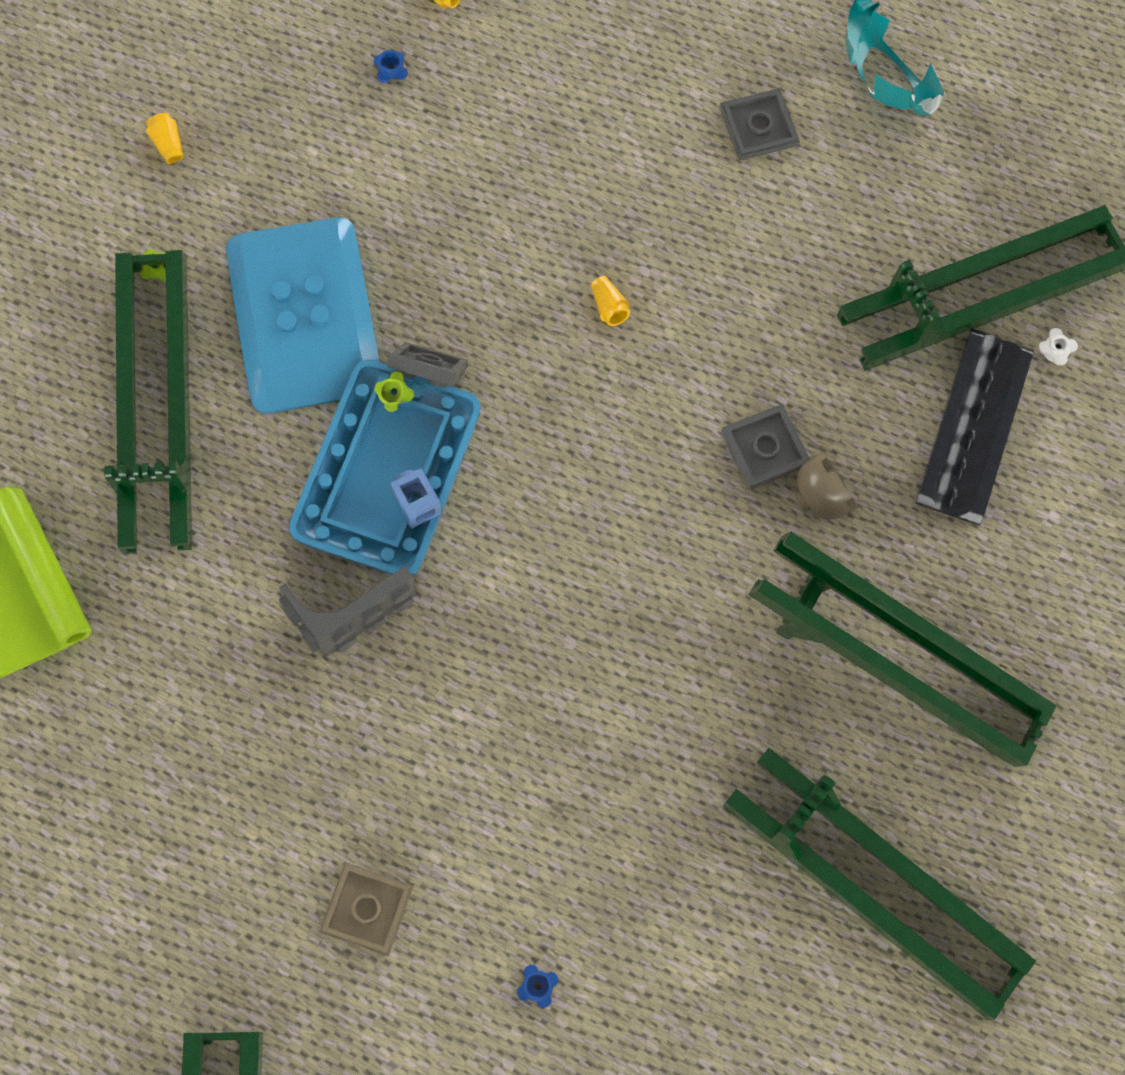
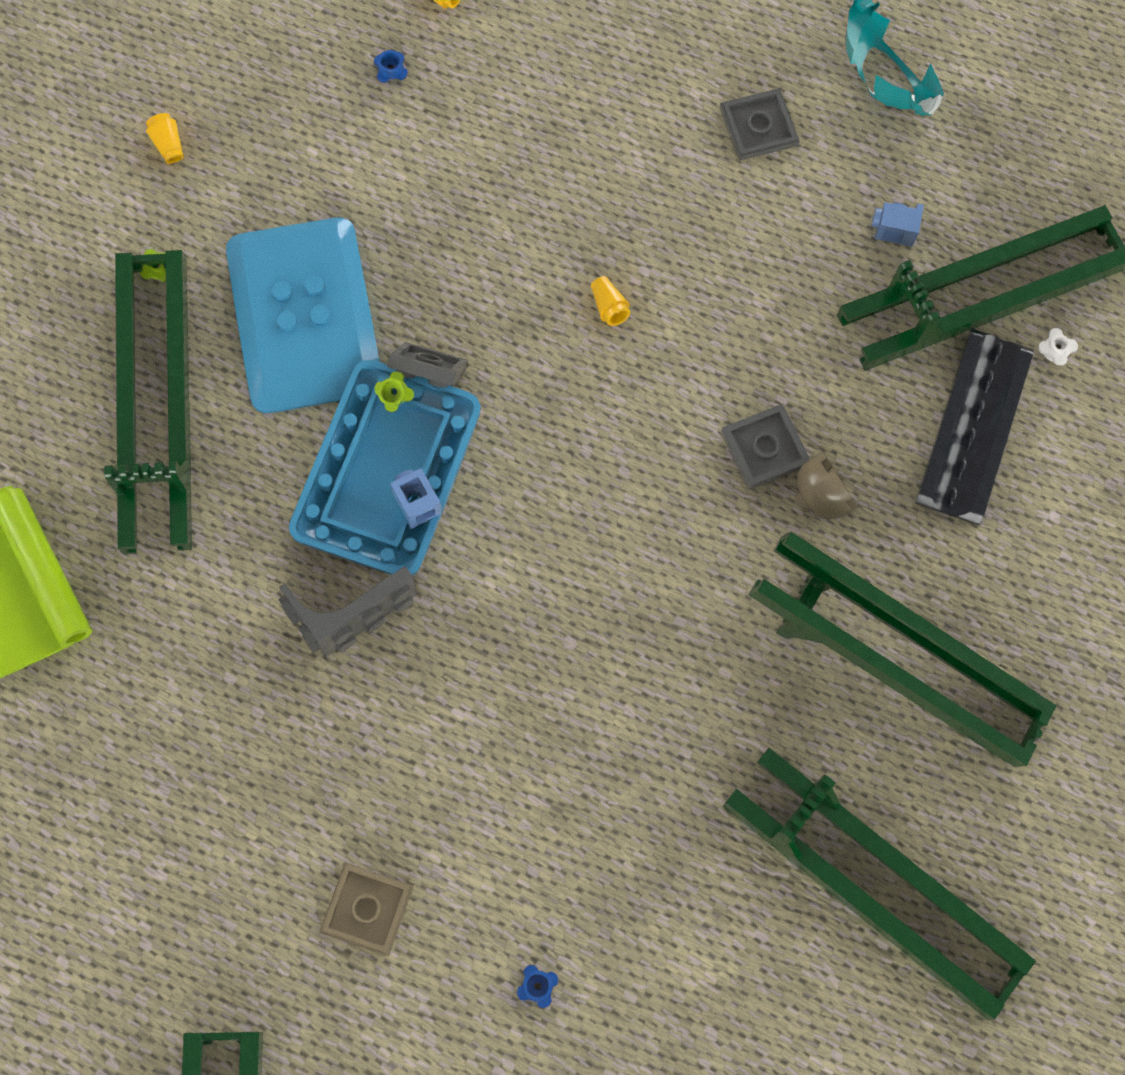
none -> medium blue brick [871,202,924,247]

